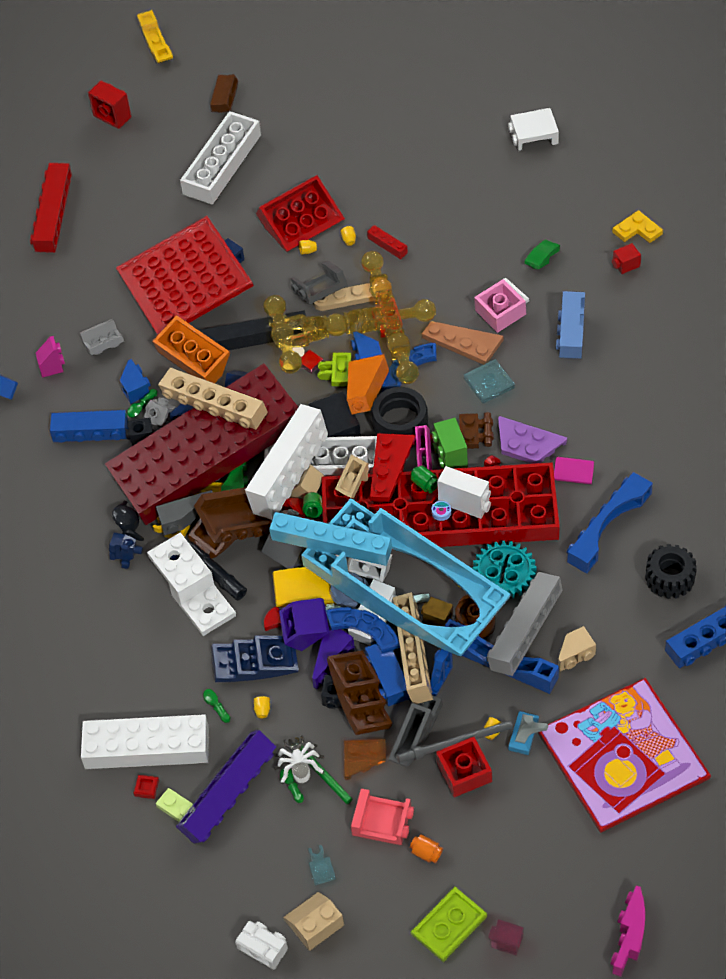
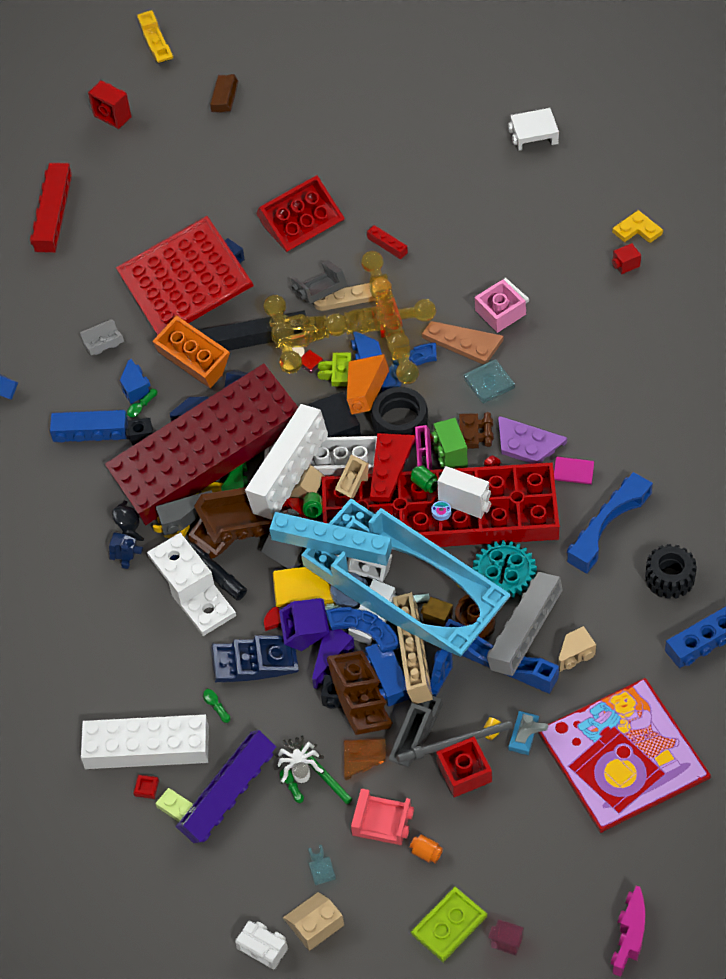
dark pink slope [36,336,65,378] -> none
light grey brick [144,397,177,426] -> none
tan brick [158,367,268,430] -> none
white brick [180,111,261,205] -> none
yellow hose [254,696,270,718] -> none
yellow hose [299,240,317,255] -> none
yellow hose [340,226,356,246] -> none
green slope [524,240,560,269] -> none
medium blue wedge [556,291,585,359] -> none

